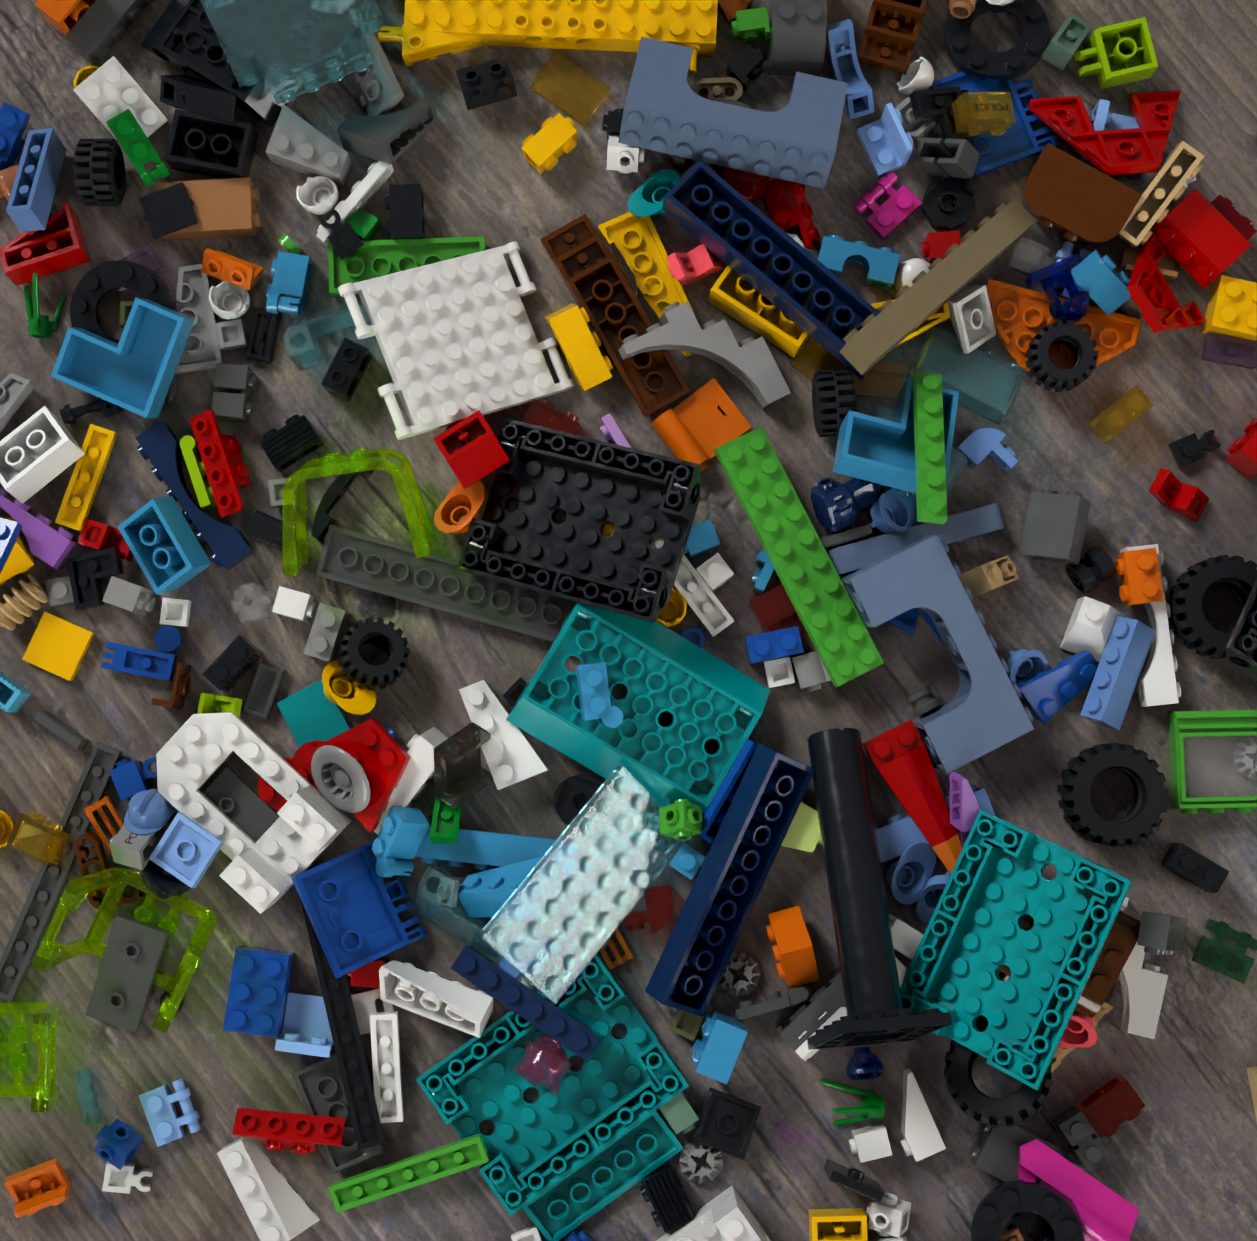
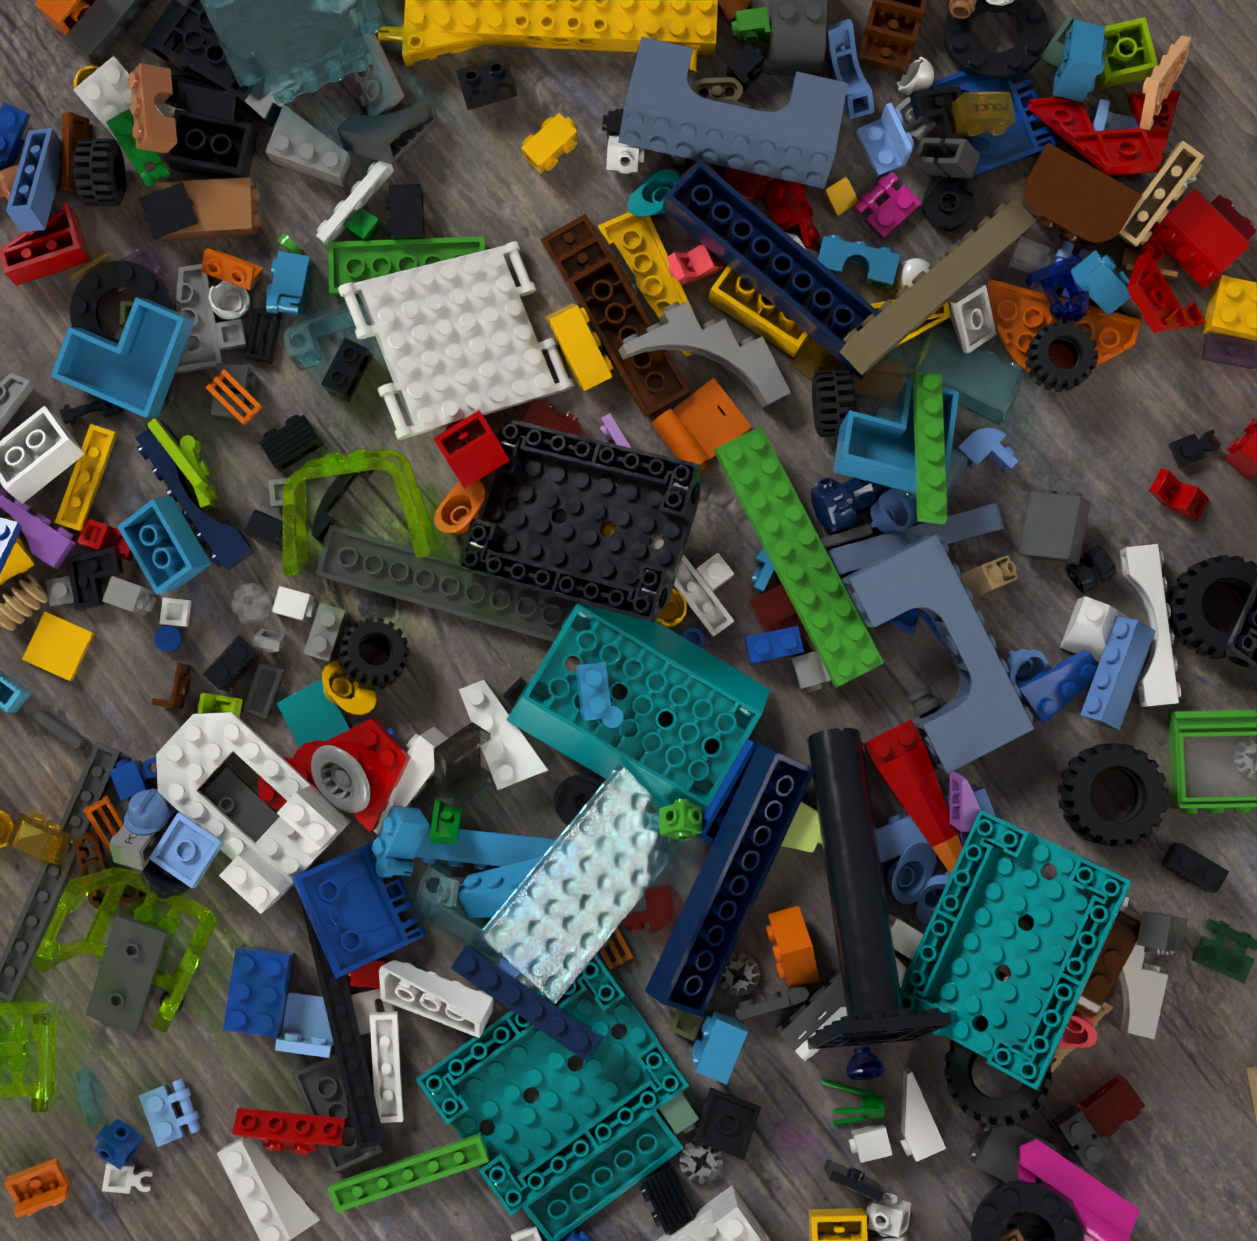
green plant [24,273,66,338] -> none
blue hinge [101,642,177,681] -> none
red bracket [189,410,251,517] -> none
white hair [296,175,339,215] -> none
black plate [319,210,364,260] -> none
clear pink helmet [513,1036,572,1095] -> none
clear yellow piece [530,51,611,126] -> none
dark azure brick [668,842,706,880] -> none
dark azure brick [683,519,720,559] -> none
white plate [763,657,795,688] -> none
red brick [921,230,961,264] -> none
clear yellow brick [1089,385,1153,444] -> none
orange bracket [1115,548,1164,607] -> none
none -> dark orange plate [61,112,90,195]
none -> clear yellow piece [68,250,116,281]
none -> nougat arch [128,63,177,154]
none -> lime tile [147,418,209,491]
none -> orange tile [205,369,263,426]
none -> light grey plate [253,628,287,653]
none -> yellow slope [823,177,859,217]
none -> dark azure brick [1053,20,1107,102]
none -> light nougat wing [1140,35,1191,131]

